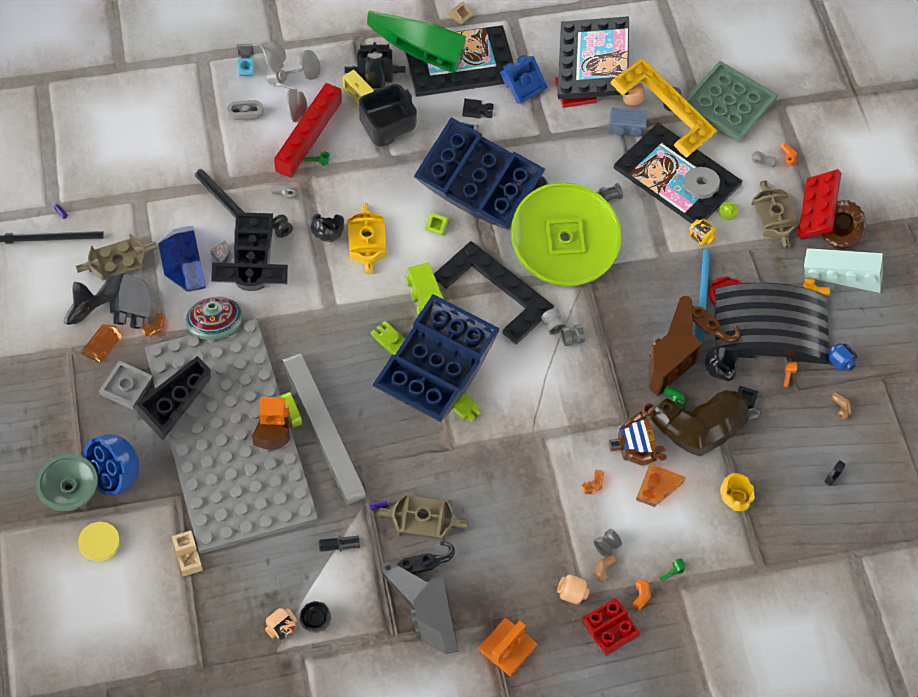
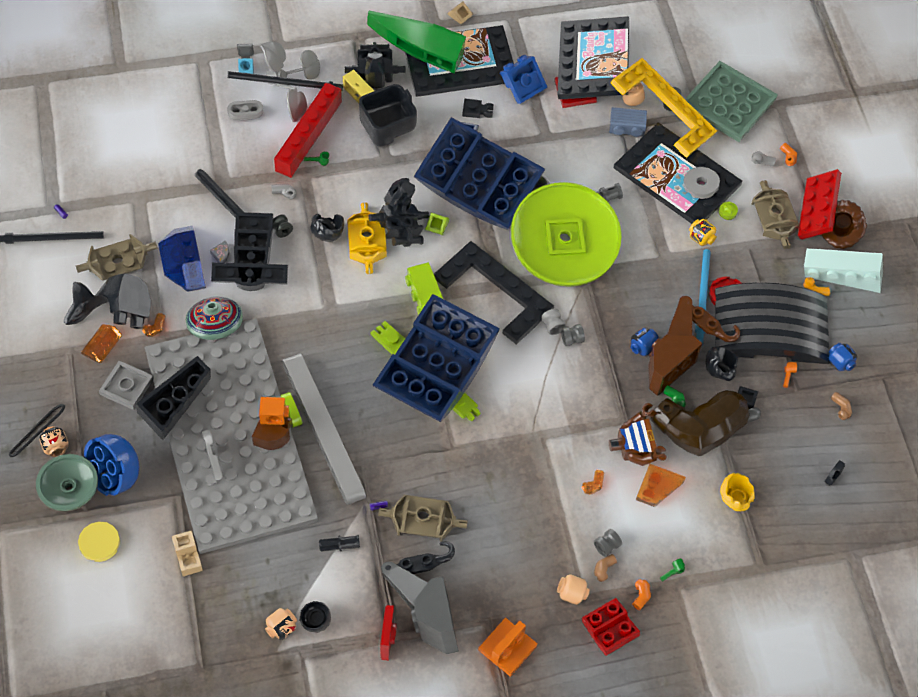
none -> black piece [9,404,65,457]
none -> light nougat head [39,426,69,457]
none -> light grey tile [202,430,223,480]
none -> black bar [227,71,343,91]
none -> black piece [368,178,429,247]
none -> red piece [380,605,397,661]
none -> blue head [631,328,659,356]

